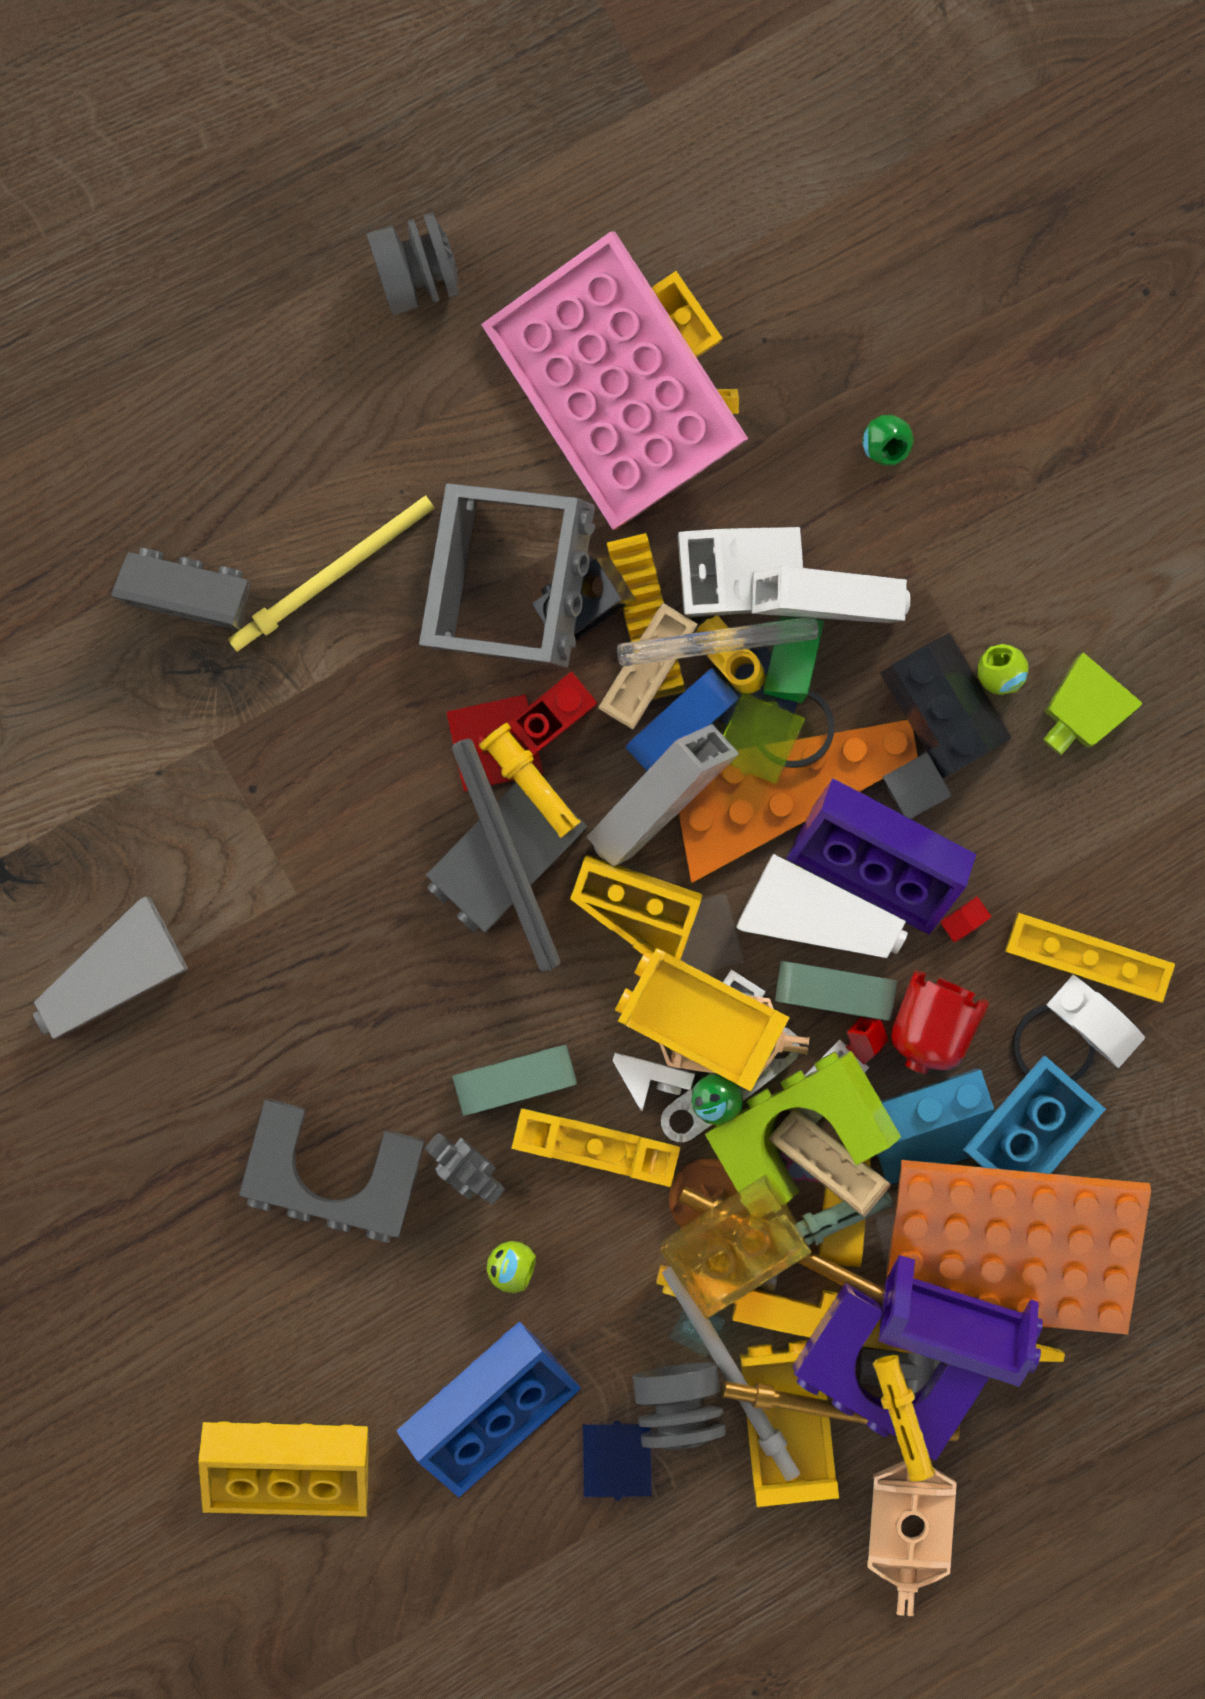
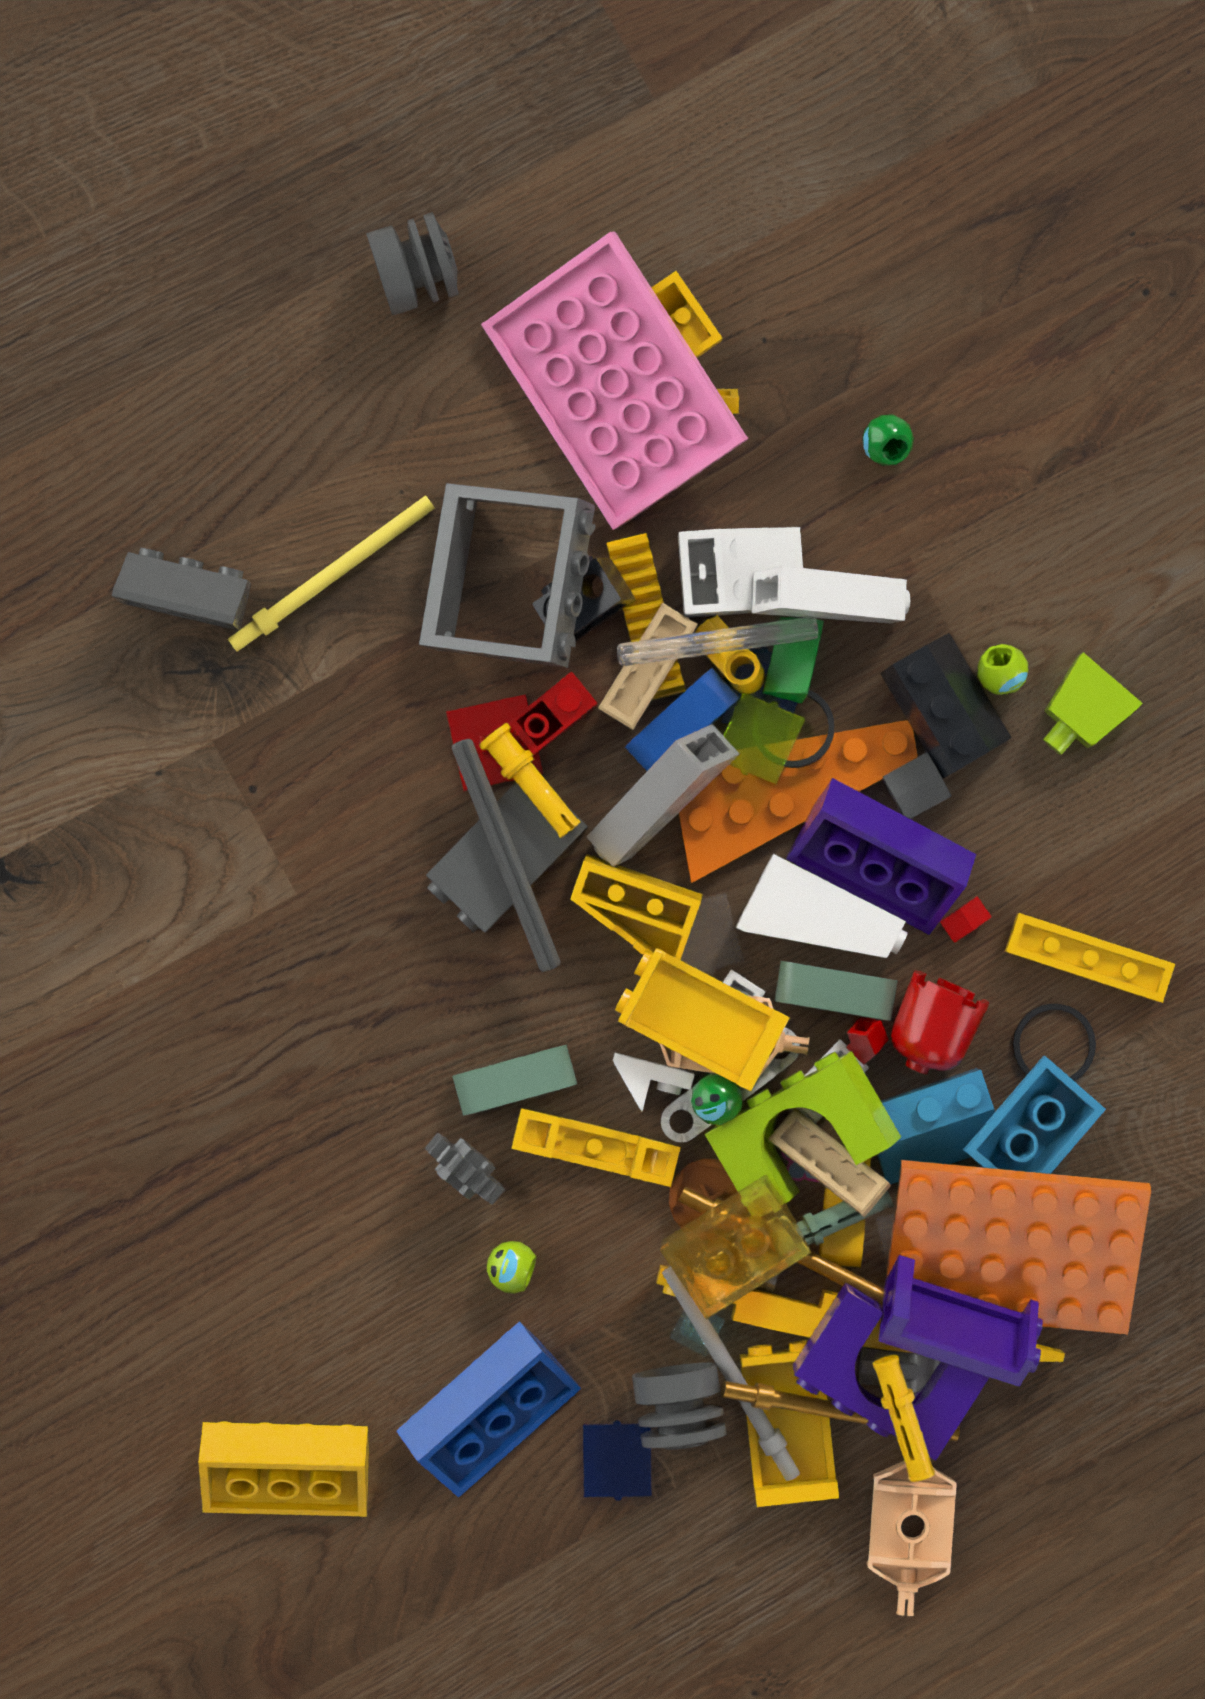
light grey slope [33,896,188,1039] -> none
dark grey arch [239,1098,426,1243] -> none
white brick [1047,974,1145,1068] -> none

